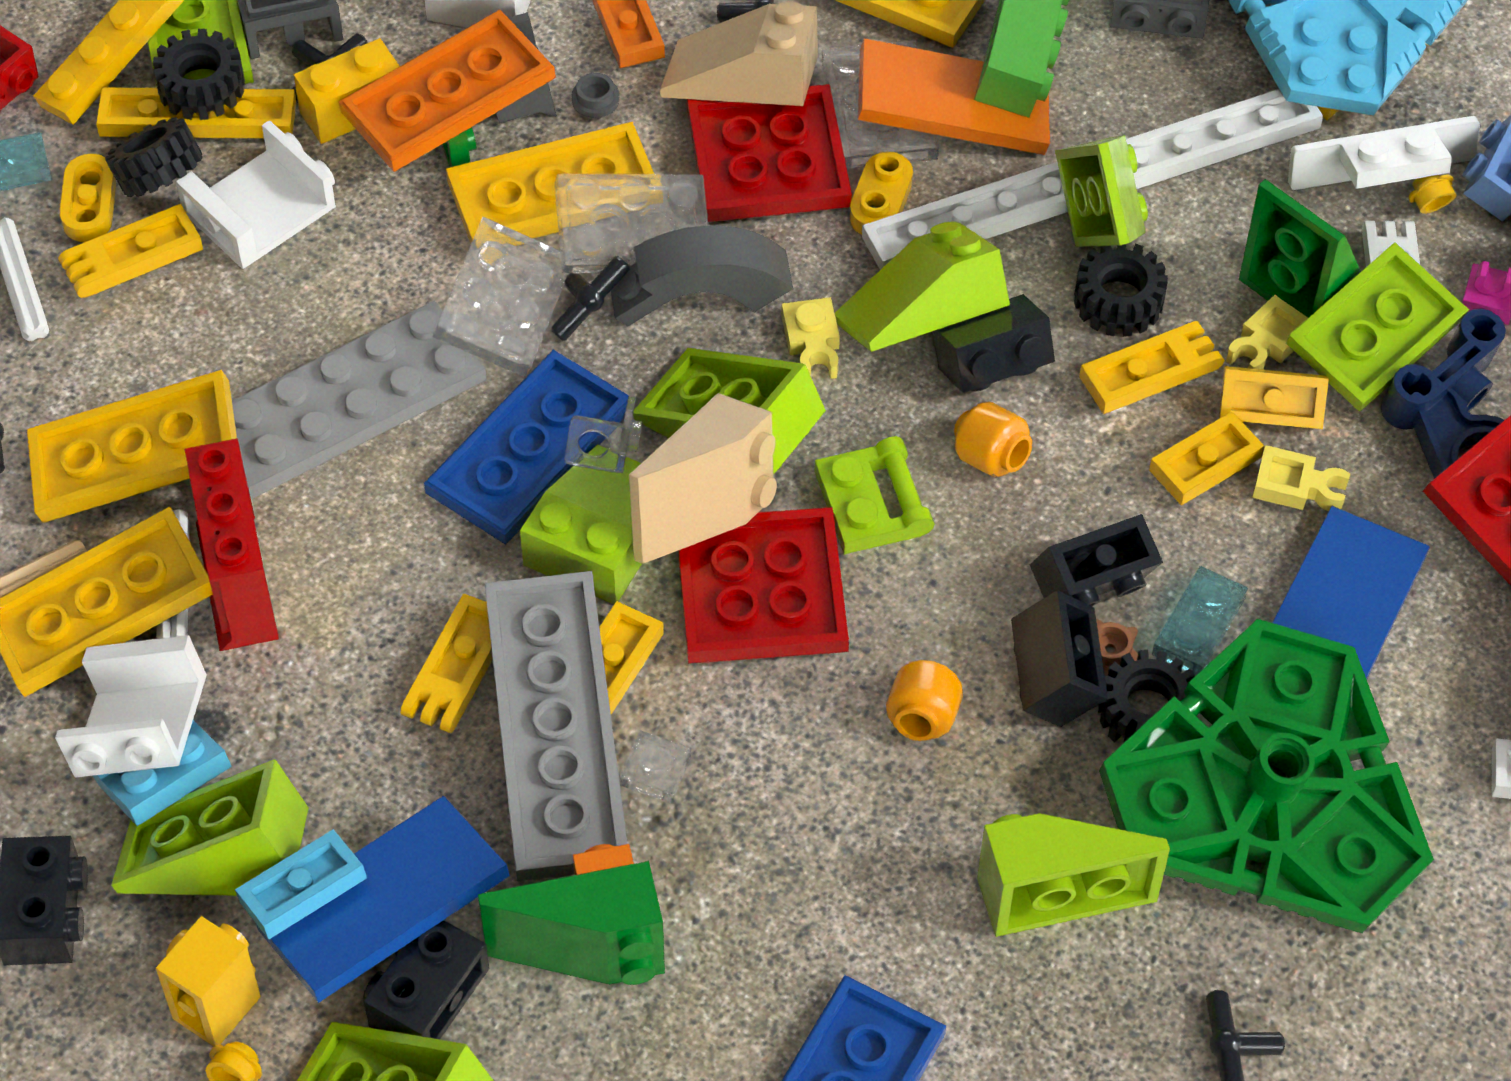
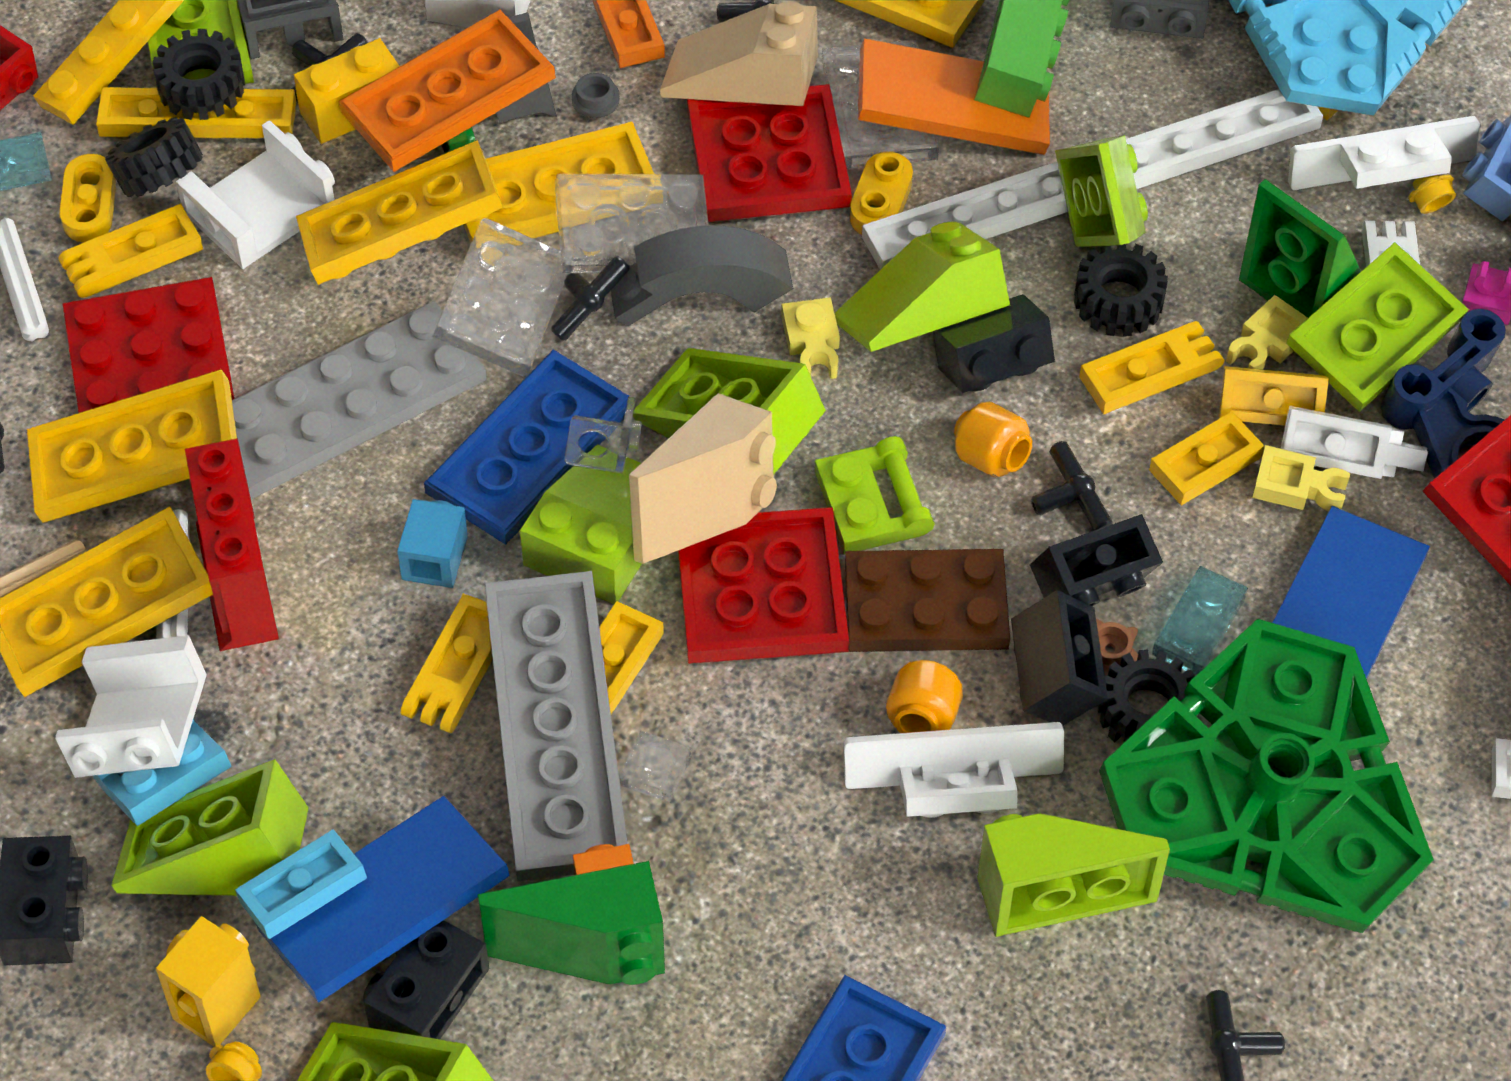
none -> red plate [62,277,235,413]
none -> yellow plate [296,140,503,285]
none -> dark azure brick [397,499,468,588]
none -> white bracket [843,722,1064,818]
none -> reddish brown plate [845,549,1010,652]
none -> black piece [1031,441,1113,531]
none -> white hinge [1280,406,1428,479]

